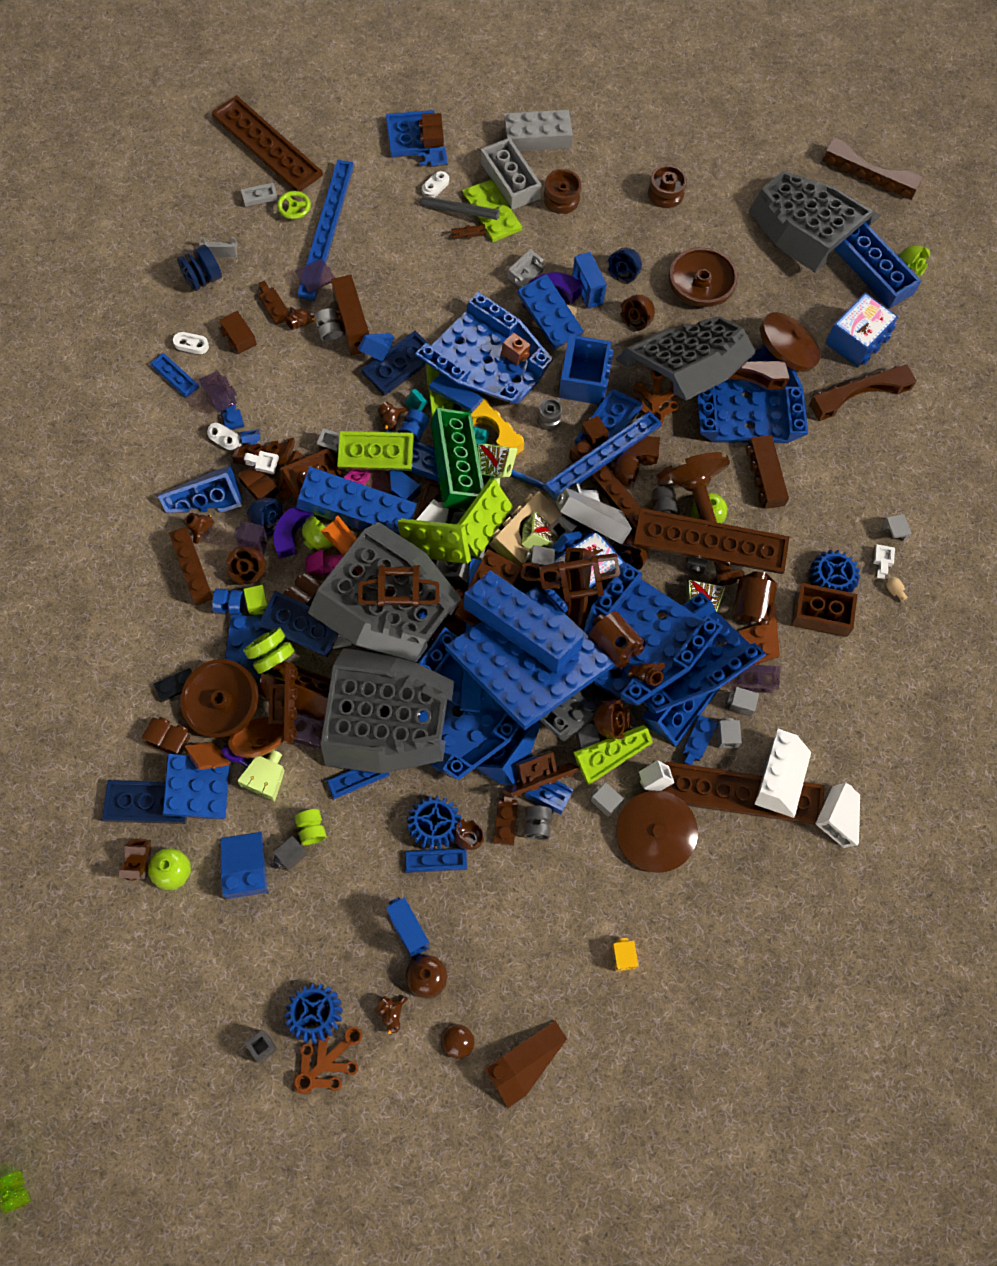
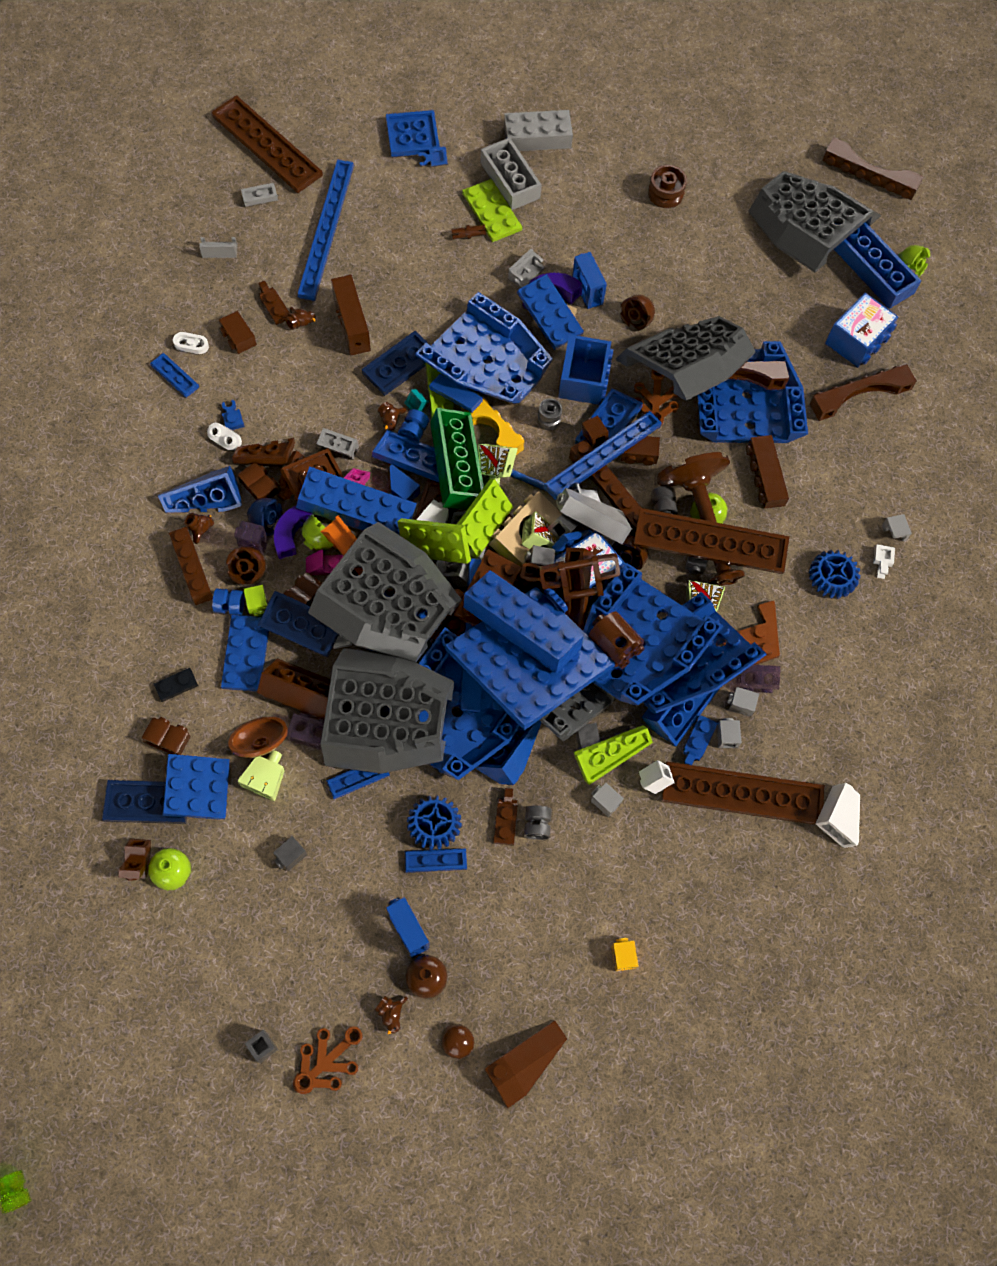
dark blue wheel [177,244,222,291] -> none
reddish brown dish [181,659,259,739] -> none
dark orange piece [184,742,230,770] -> none
clear purple brick [199,371,237,413] -> none
blue slope [221,832,268,899] -> none
dark purple rock [222,745,252,768] -> none
blue plate [241,429,261,445] -> none
lime wheel [243,627,295,674] -> none
white plate [244,451,279,474] -> none
reddish brown bracket [268,663,298,744] -> none
lime piece [277,191,311,219] -> none
blue gear [284,983,343,1043] -> none
lime wheel [294,809,327,846] -> none
clear purple piece [295,259,335,293] -> none
light grey wheel [314,308,342,341] -> none
lime plate [337,431,414,471] -> none
blue slope [358,333,395,361] -> none
reddish brown bar [358,565,440,606] -> none
reddish brown brick [419,113,444,148] -> none
dark grey axle [421,196,500,220] -> none
white plate [422,171,449,197] -> none
reddish brown hair [454,819,484,850] -> none
teal tile [474,427,490,447] -> none
dark orange brick [501,333,530,366] -> none
reddish brown bracket [502,751,580,798] -> none
blue plate [525,781,574,815] -> none
reddish brown wheel [544,169,581,214] -> none
reddish brown cylinder [593,699,630,739] -> none
dark blue cylinder [607,247,642,284] -> none
reddish brown cylinder [610,452,642,490] -> none
reddish brown dish [616,791,698,873] -> none
reddish brown animal [628,662,665,686] -> none
reddish brown dish [669,247,738,307] -> none
reddish brown cylinder [732,571,778,625] -> none
white slope [755,729,811,818] -> none
reddish brown dish [760,312,820,372] -> none
reddish brown brick [791,583,858,637] -> none
tan cylinder [886,577,908,602] -> none

